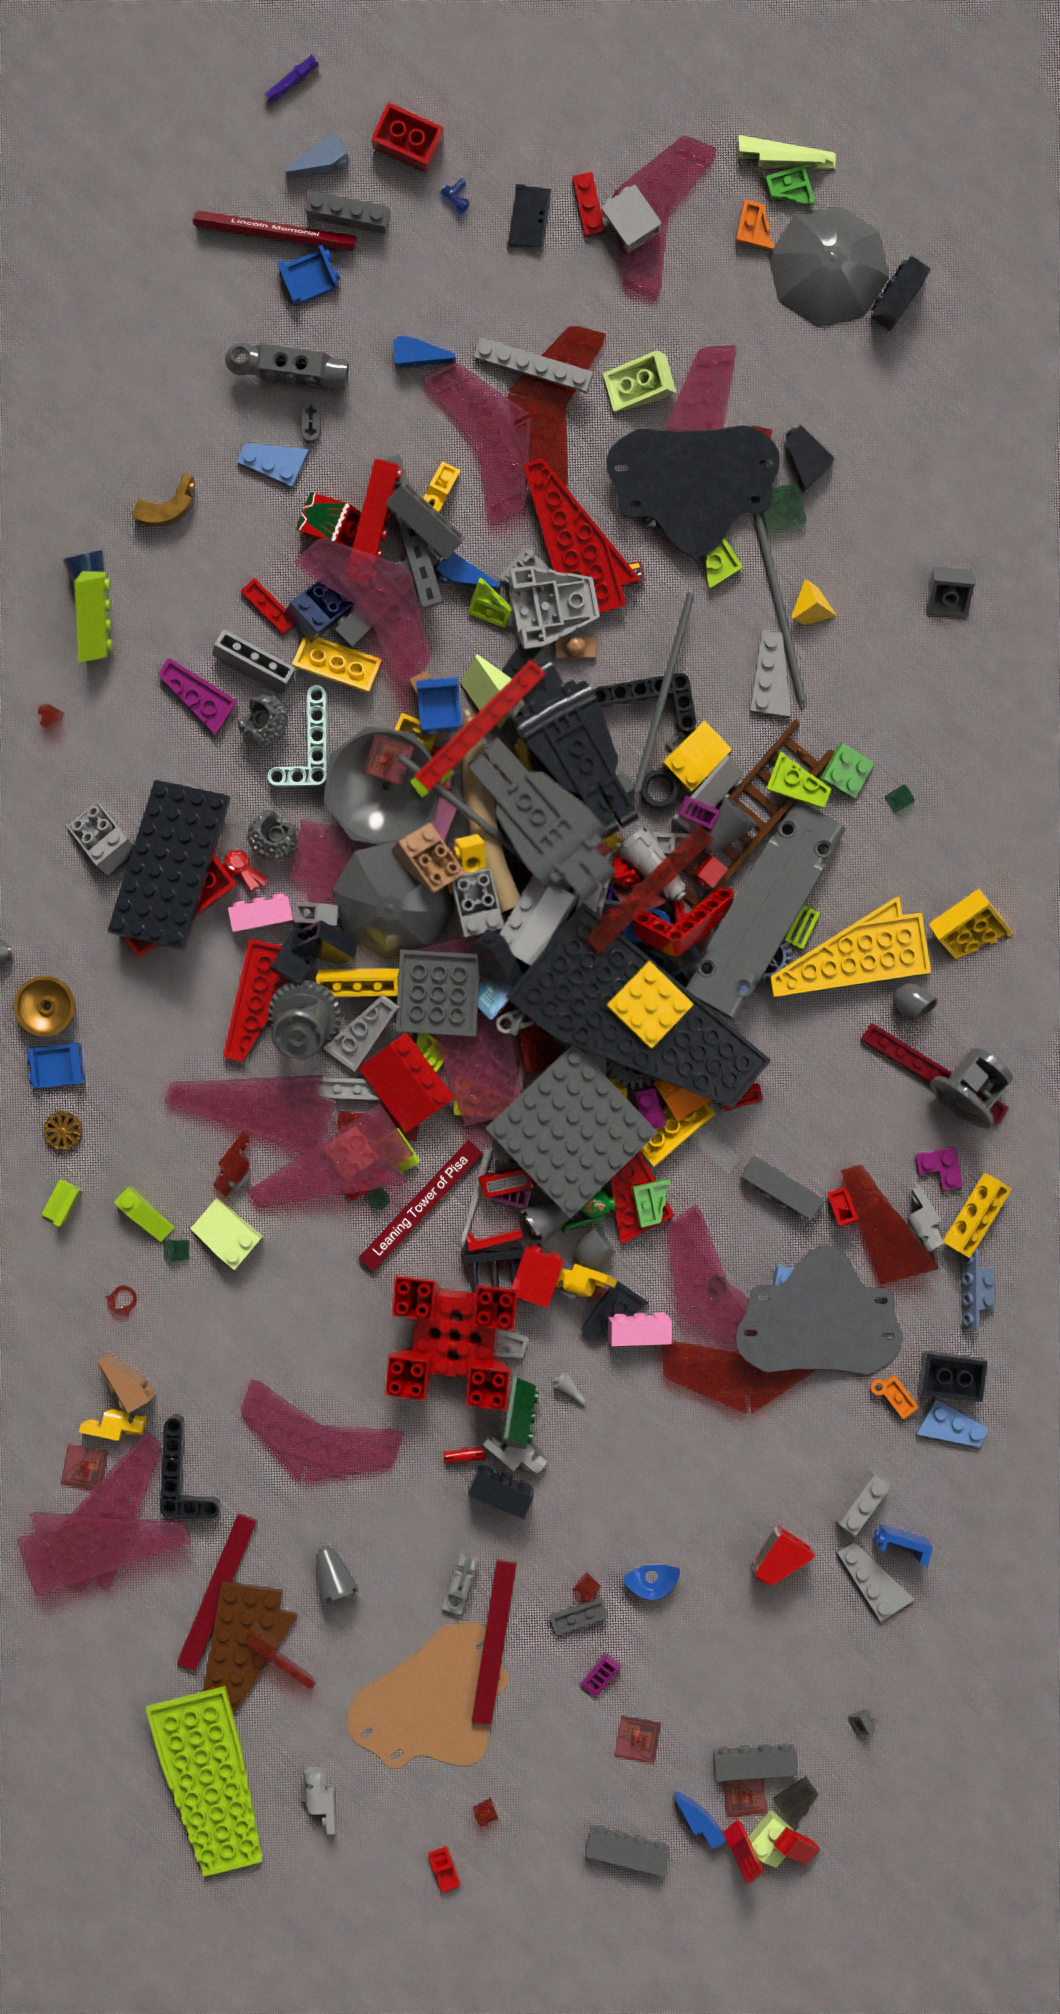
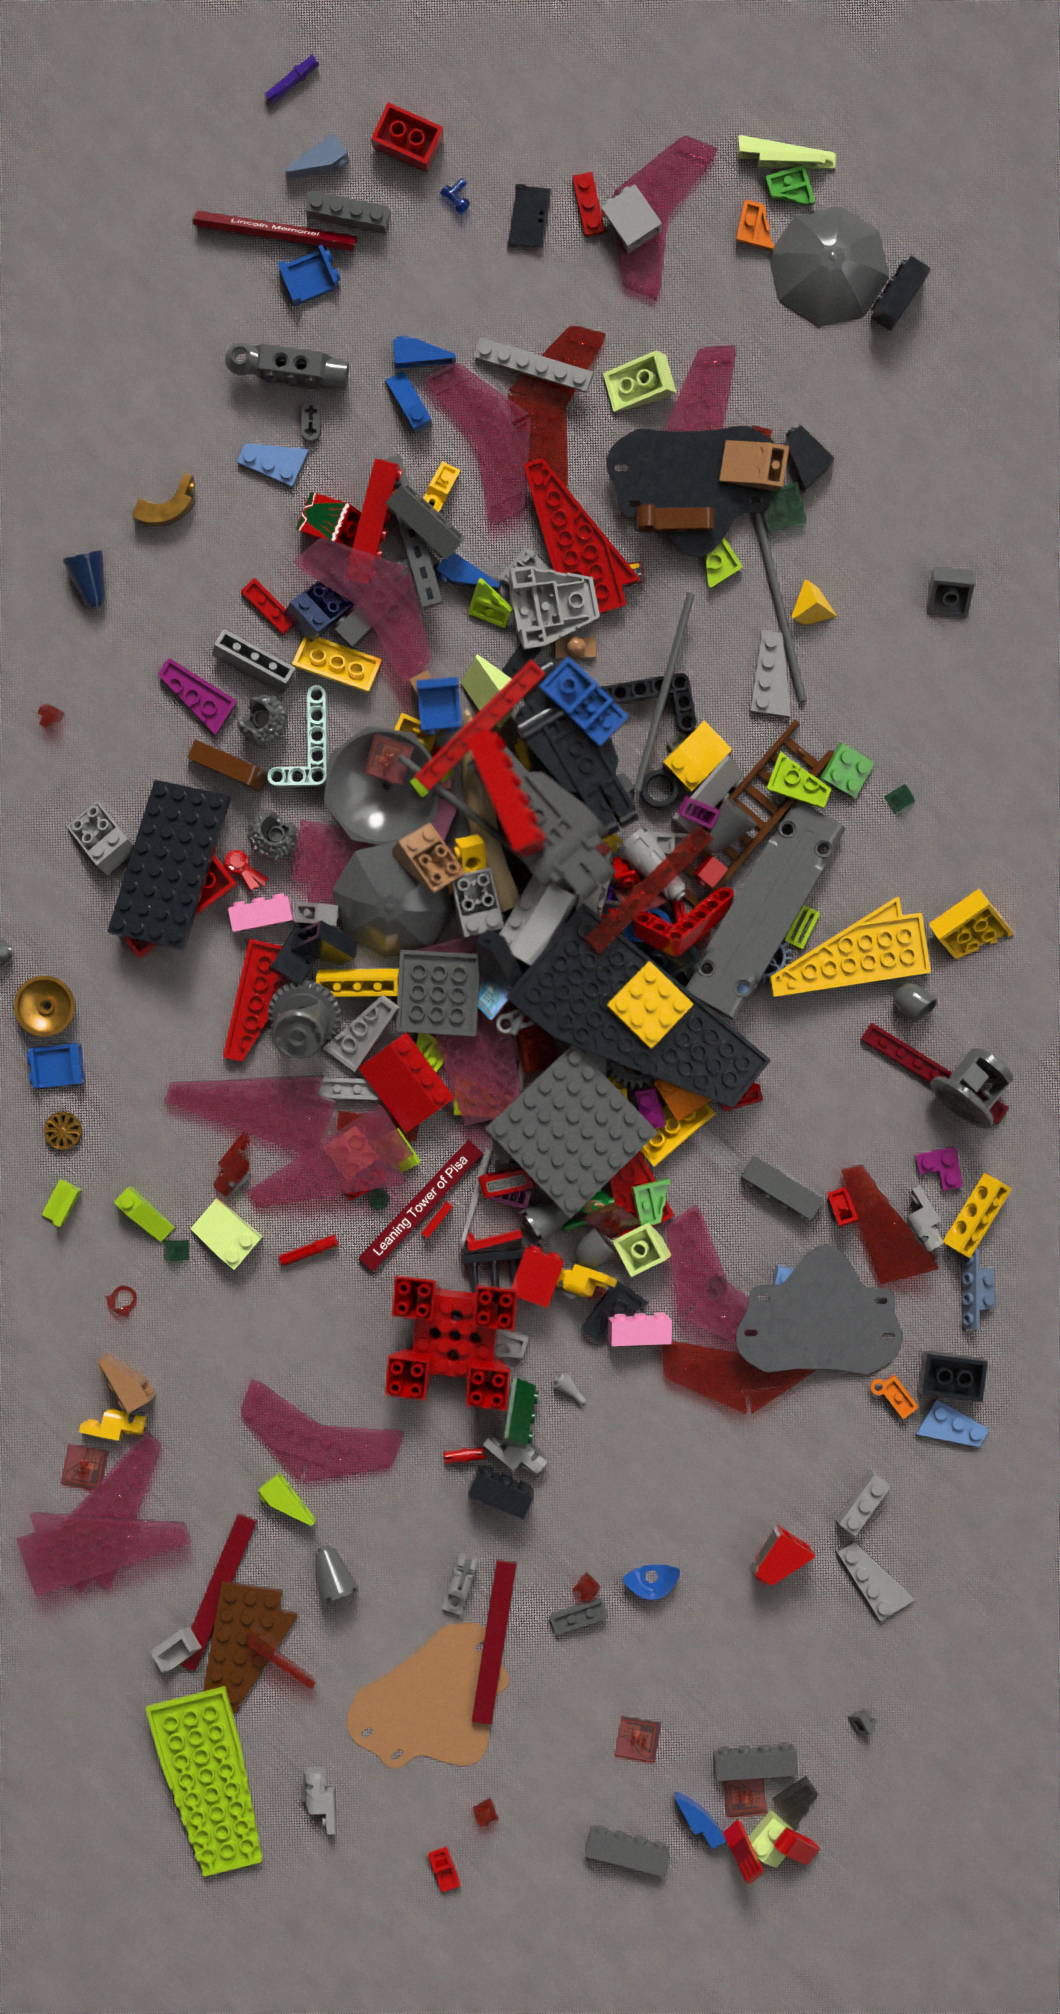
lime slope [75,571,113,662] -> none
black beam [160,1414,221,1519] -> none
magenta slope [580,1652,621,1697] -> none
blue panel [873,1524,933,1567] -> none
none -> light grey panel [150,1627,202,1673]
none -> reddish brown beam [186,740,268,792]
none -> lime slope [258,1471,316,1526]
none -> red axle [279,1234,339,1266]
none -> blue slope [386,371,432,434]
none -> red tile [421,1200,453,1238]
none -> red brick [466,728,547,858]
none -> blue slope [539,657,629,748]
none -> clear red piece [583,1202,641,1239]
none -> yellowish green slope [613,1223,671,1277]
none -> reddish brown beam [635,504,714,532]
none -> medium nougat slope [719,440,789,492]

